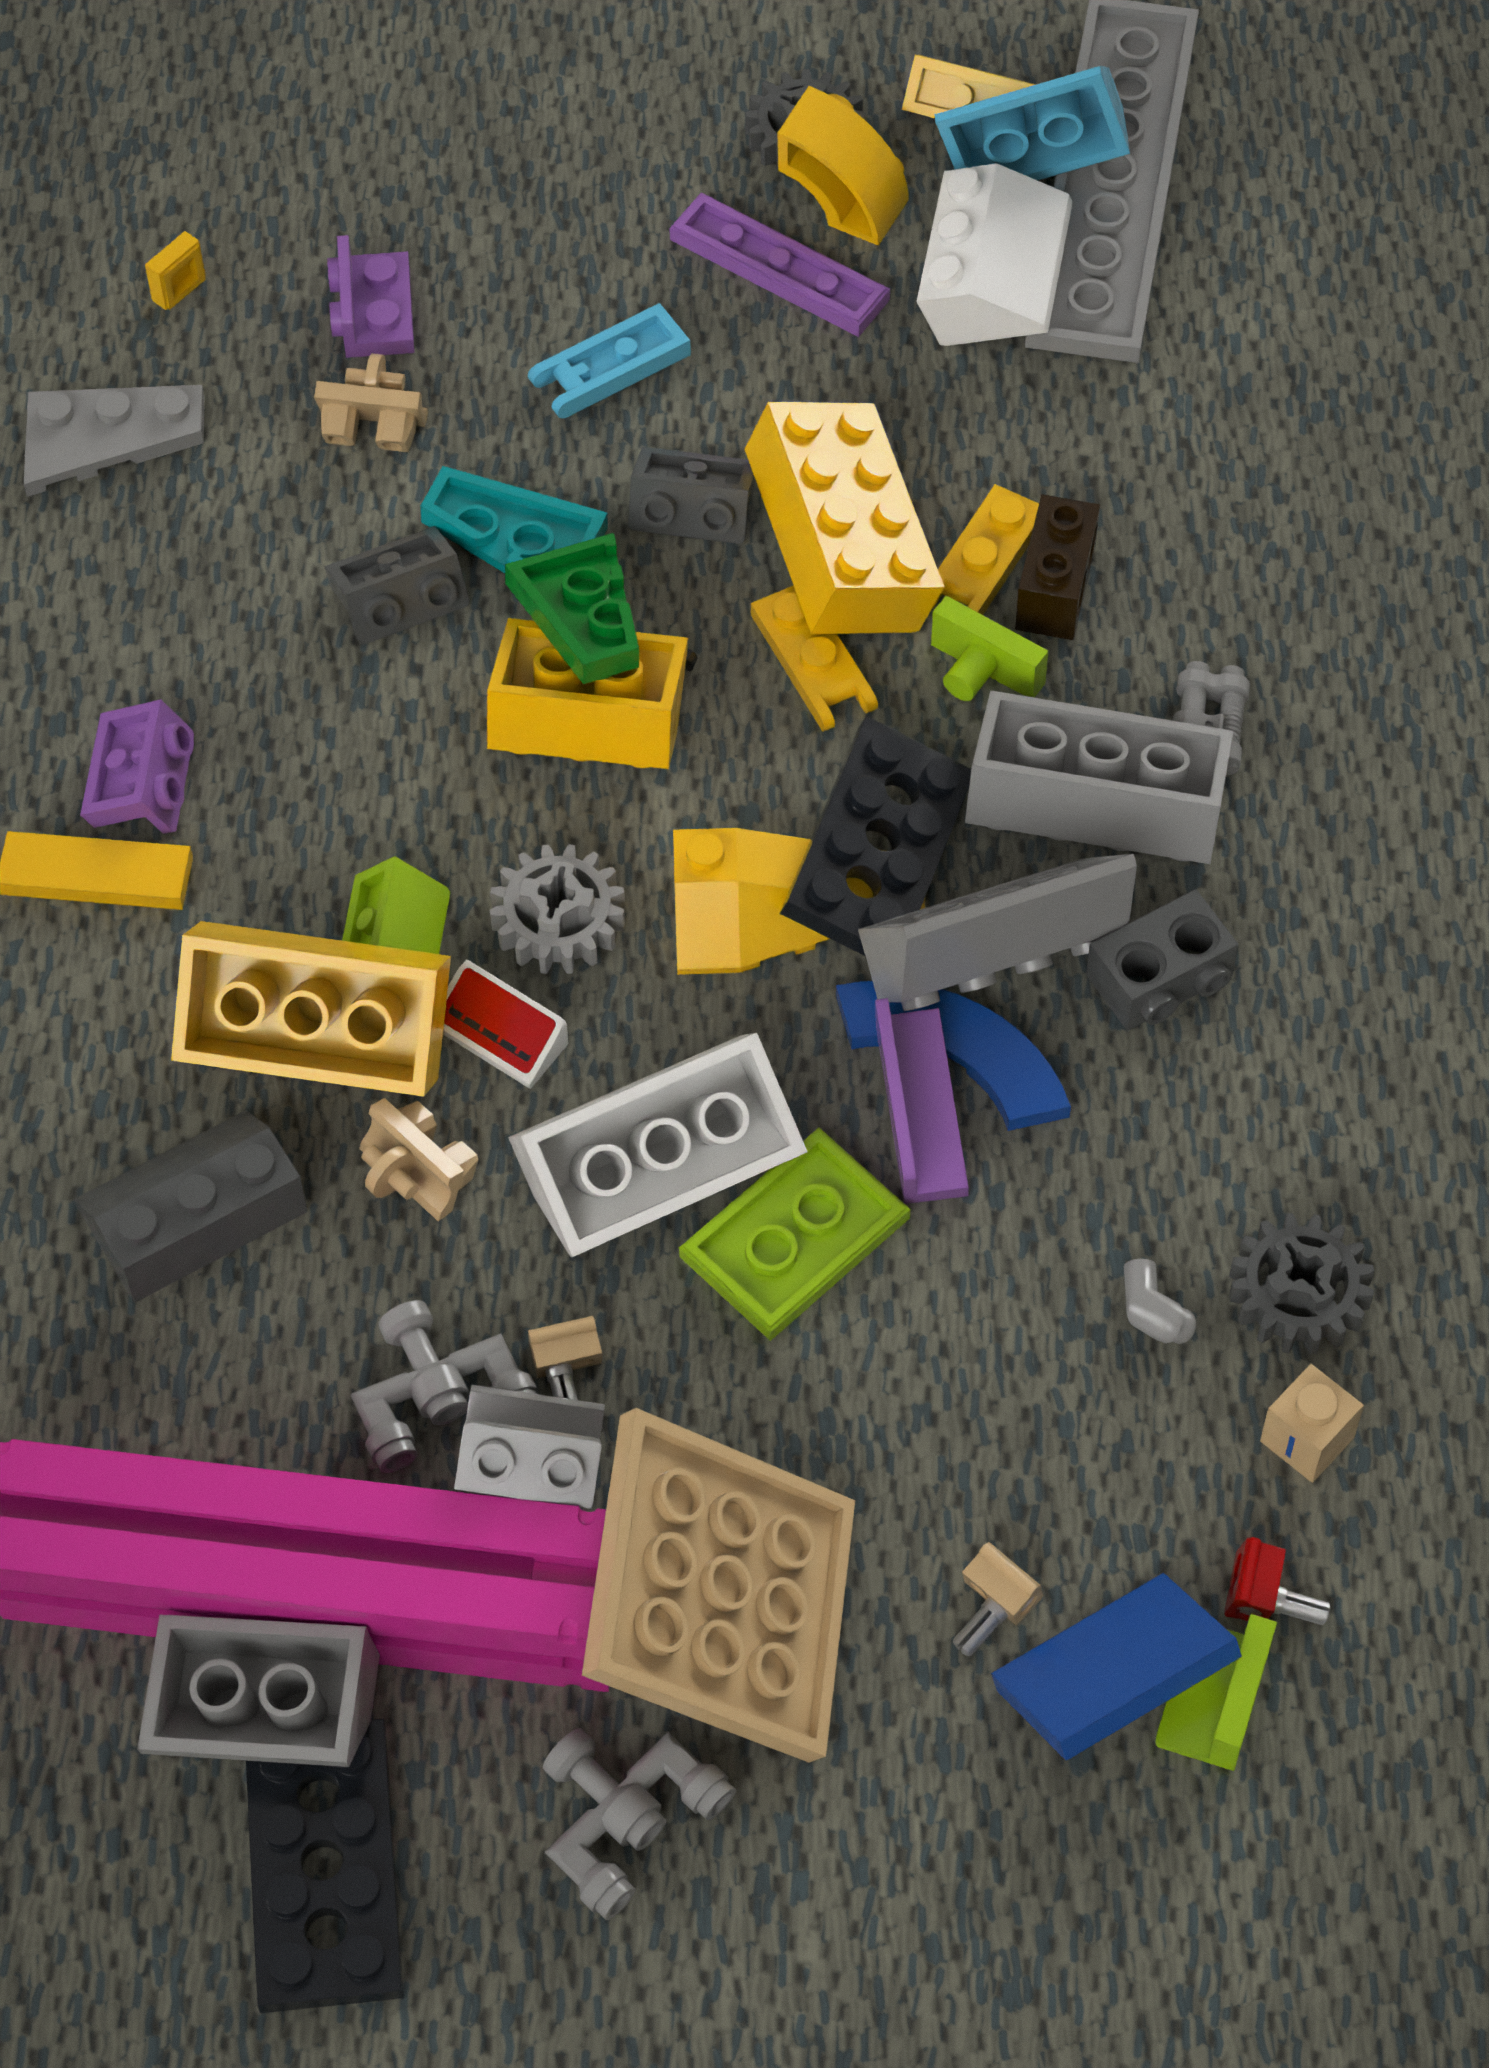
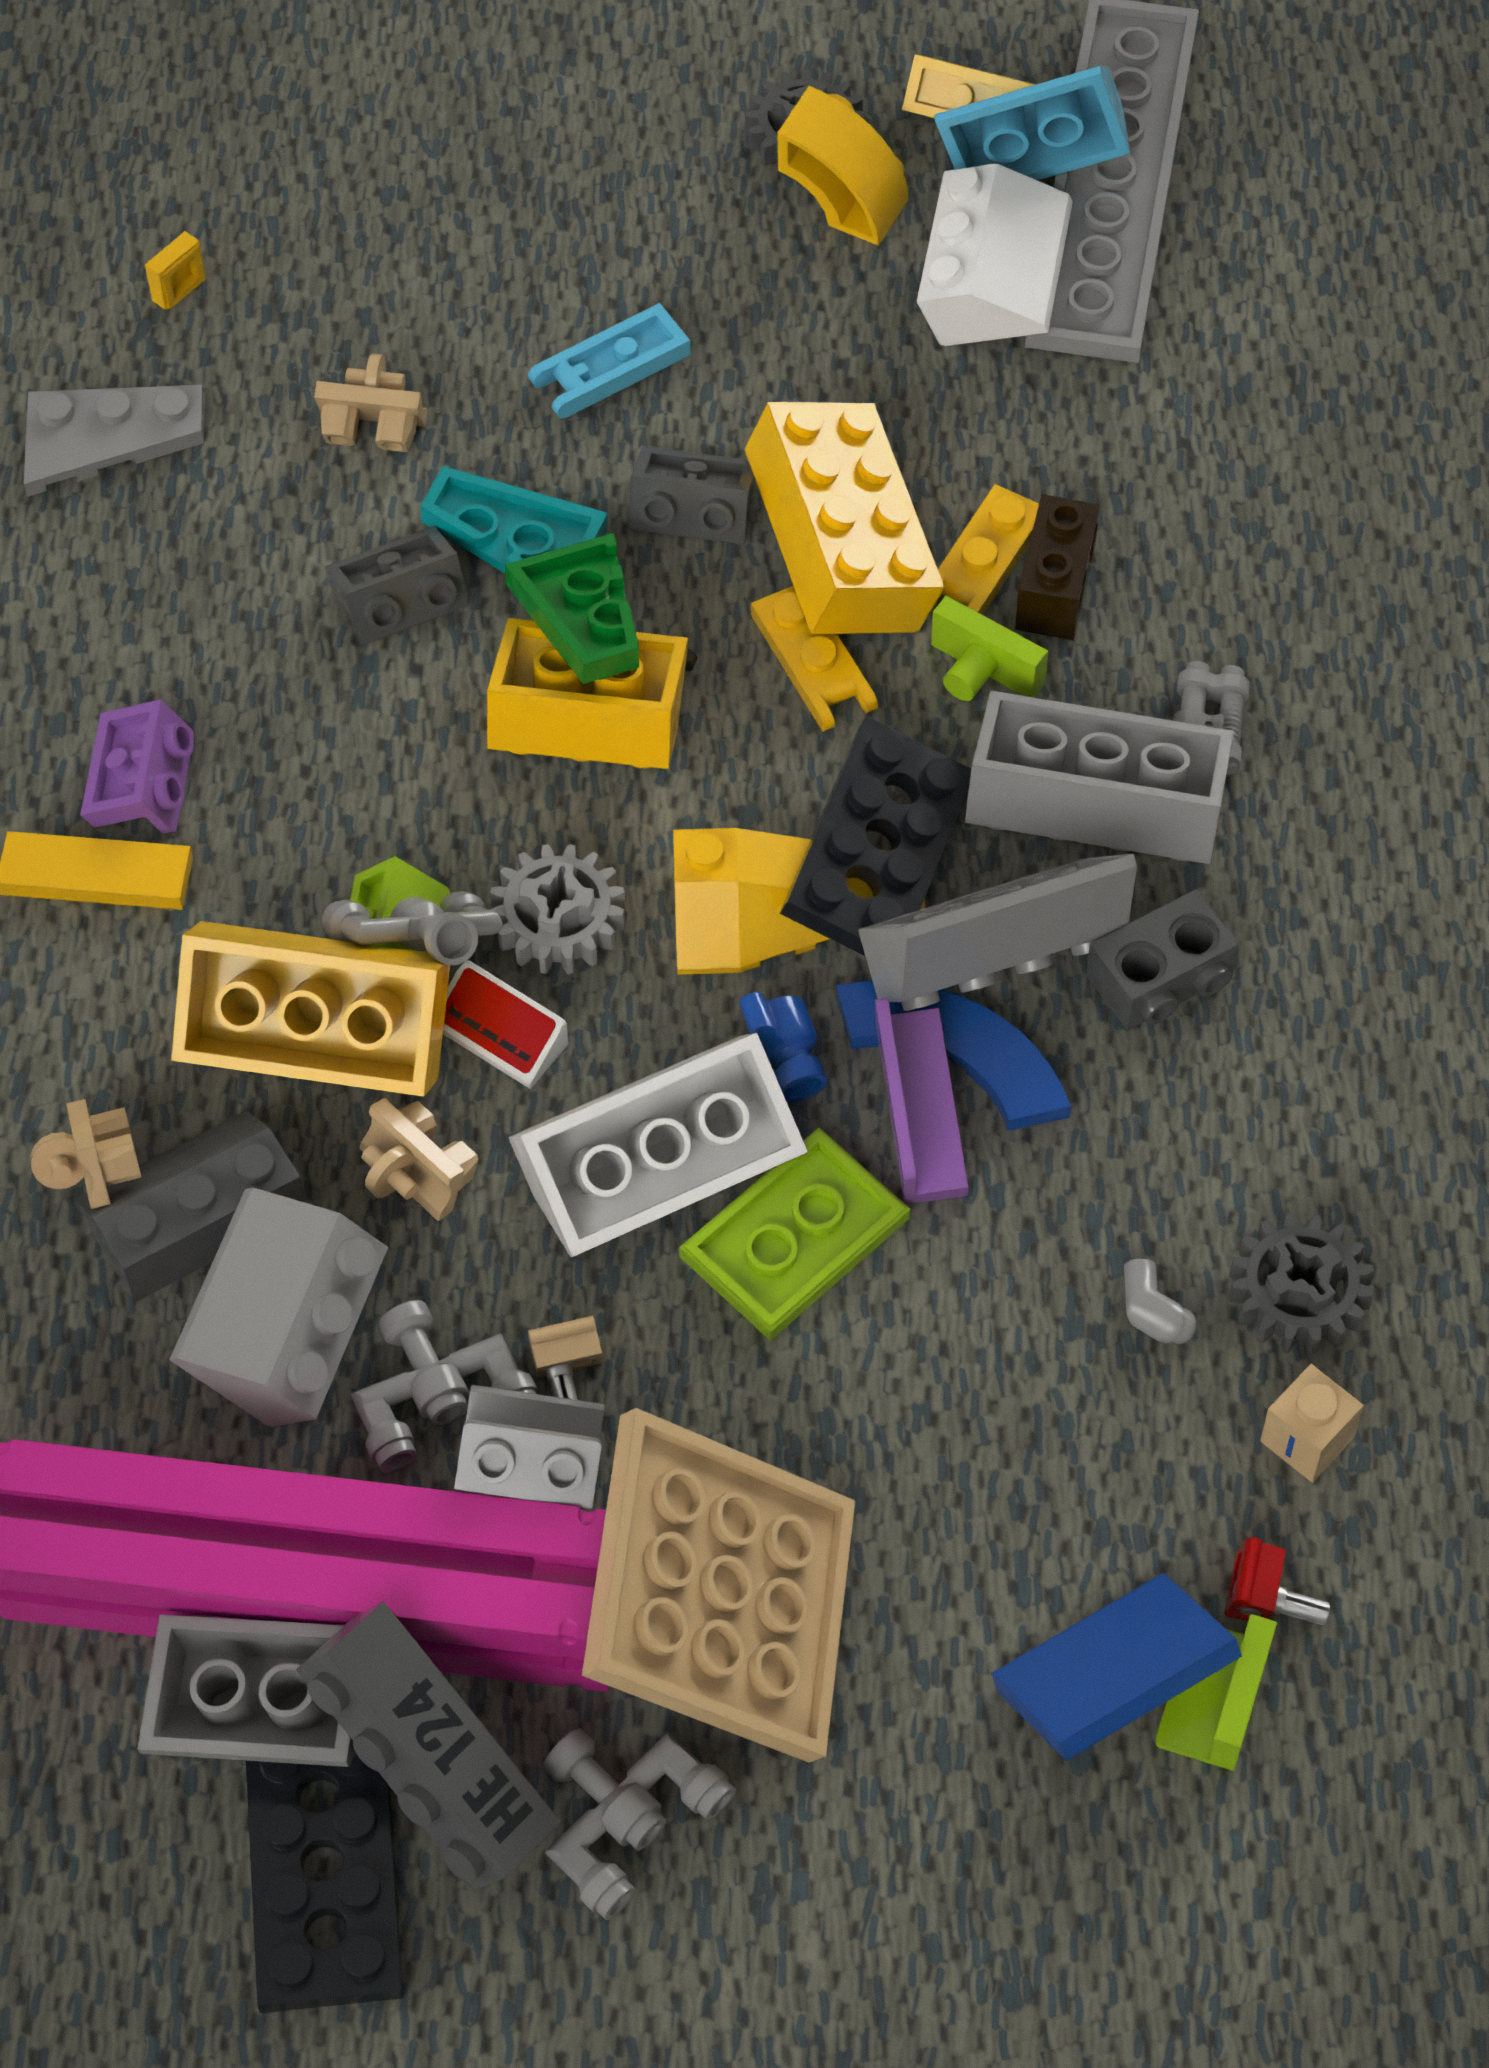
medium lavender bracket [327,235,415,358] -> none
medium lavender tile [669,192,890,337] -> none
tan piece [953,1542,1043,1656] -> none
none -> tan hips [30,1099,142,1209]
none -> light grey slope [169,1187,388,1427]
none -> dark grey brick [296,1601,561,1890]
none -> light grey piece [322,891,503,965]
none -> blue piece [739,992,828,1102]

